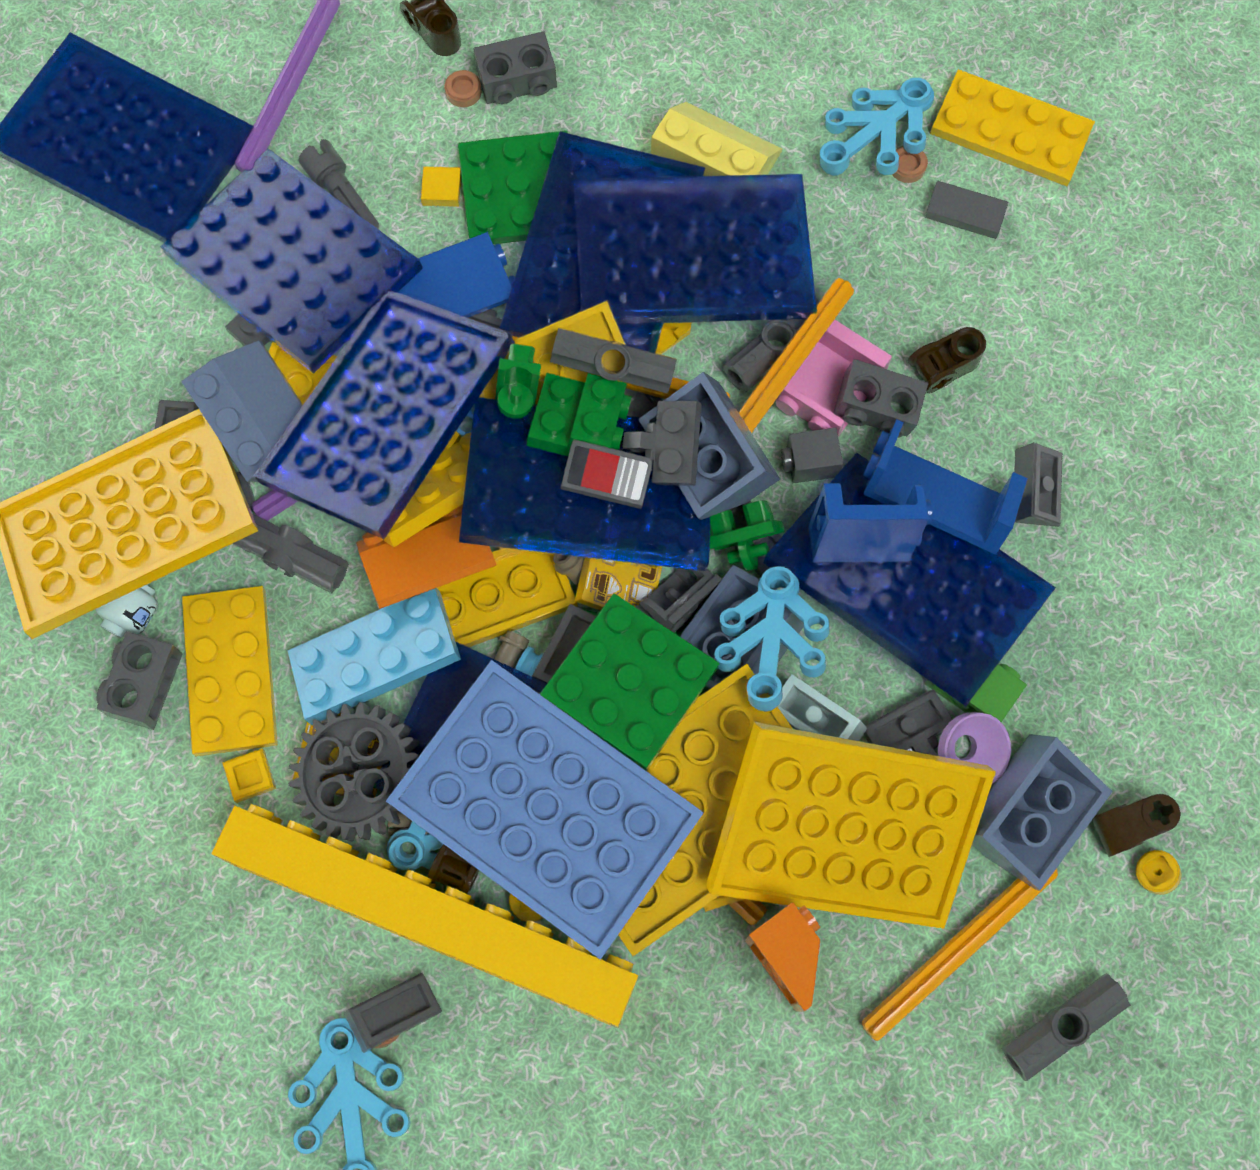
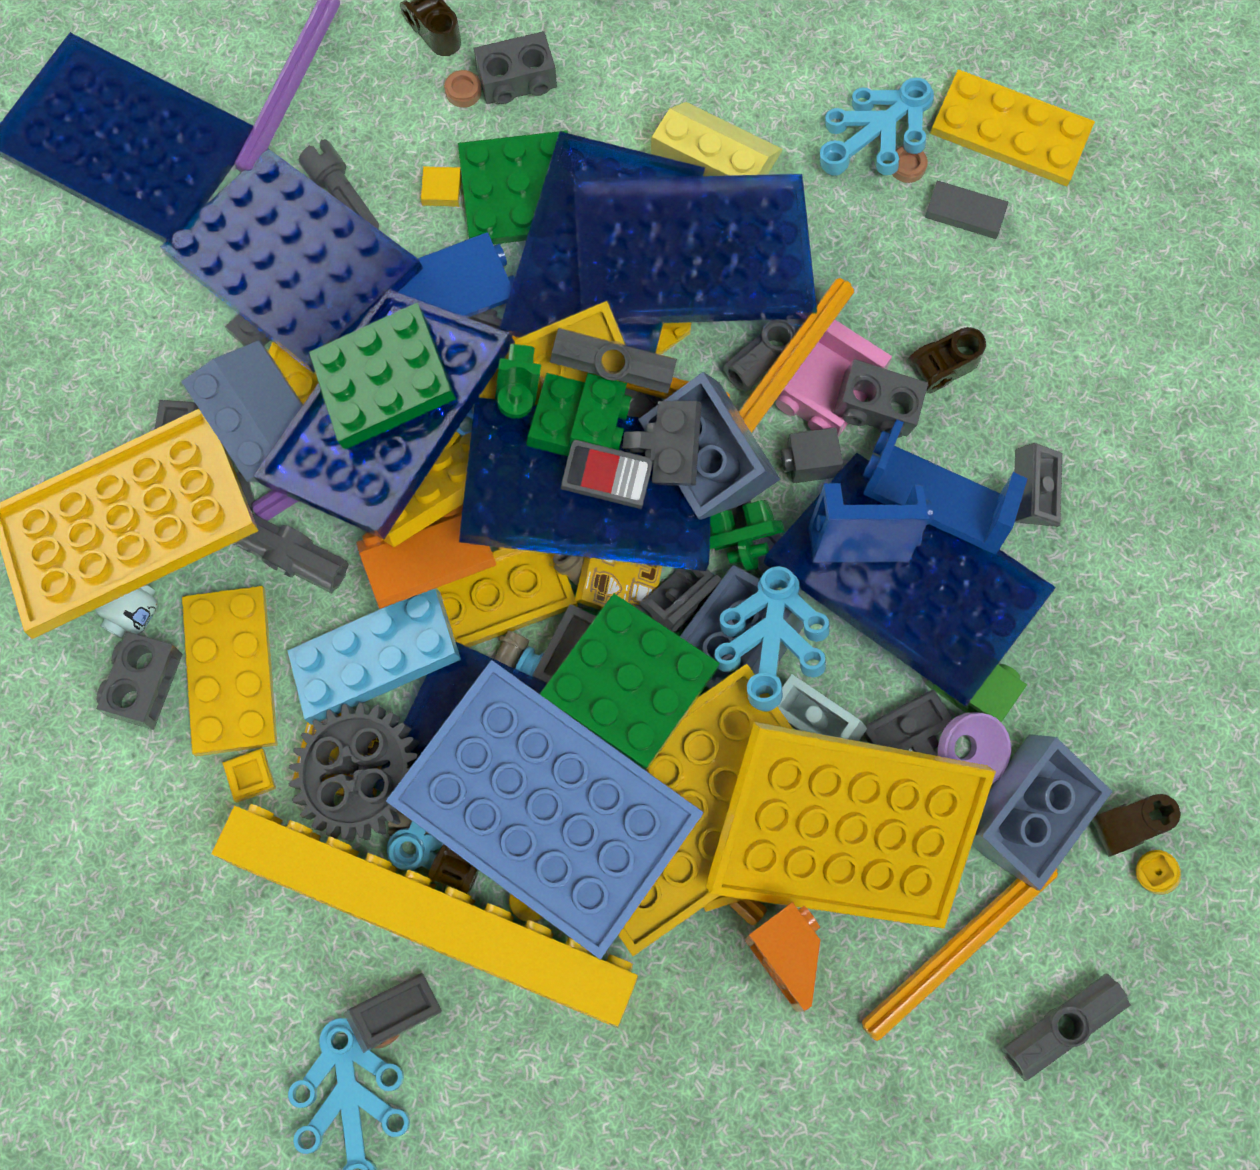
none -> plate [309,302,456,450]

